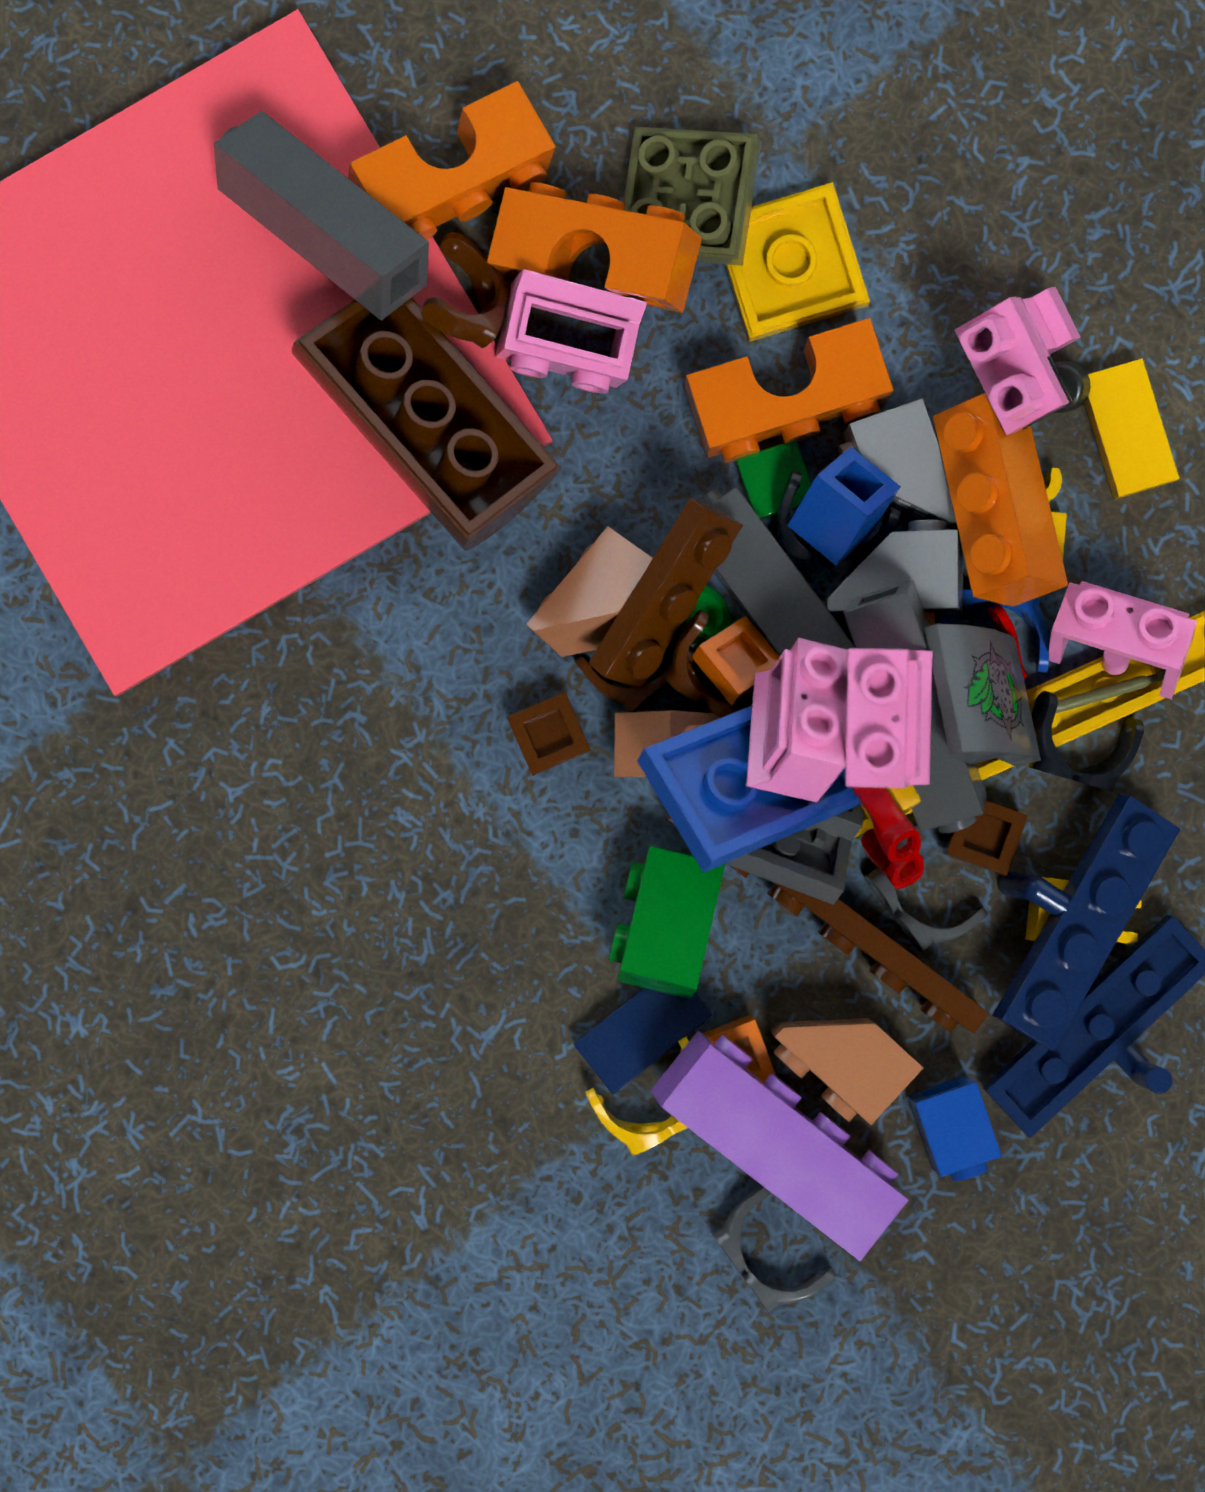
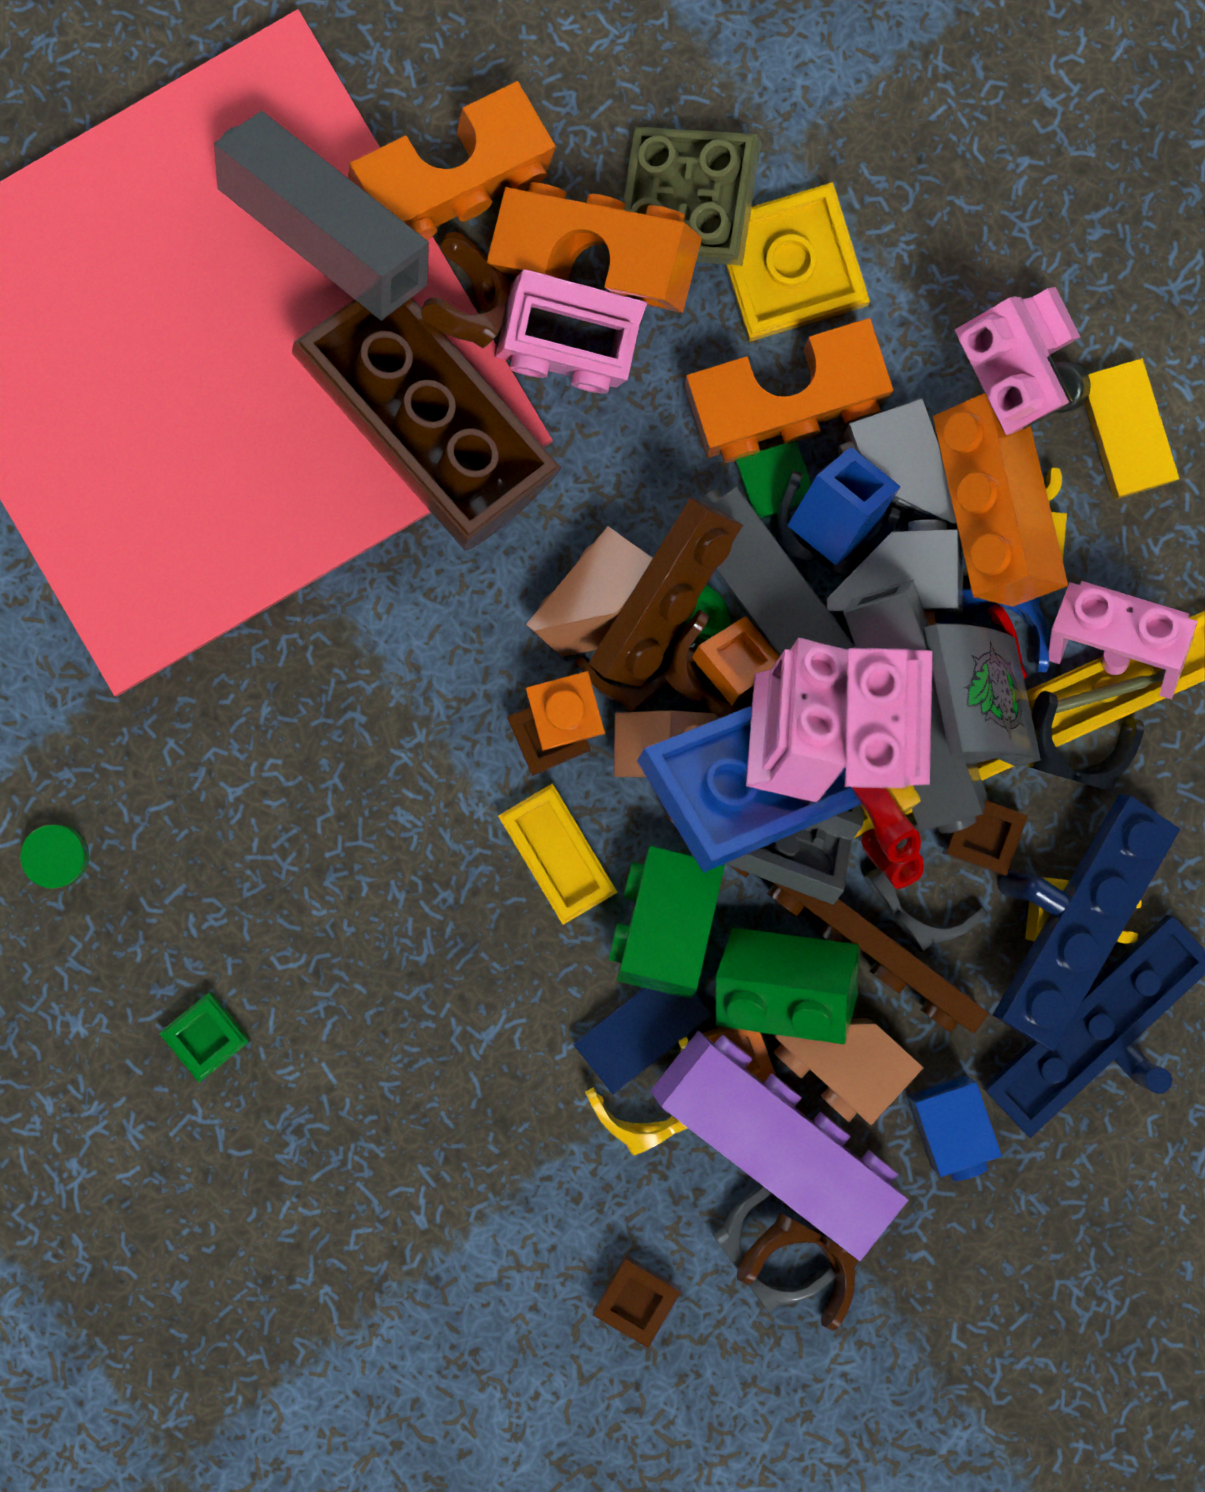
none -> green tile [20,825,89,889]
none -> green tile [159,991,251,1083]
none -> yellow tile [498,783,618,925]
none -> orange plate [526,671,605,751]
none -> reddish brown plate [593,1254,681,1348]
none -> green brick [716,927,860,1045]
none -> reddish brown cap [737,1213,859,1331]

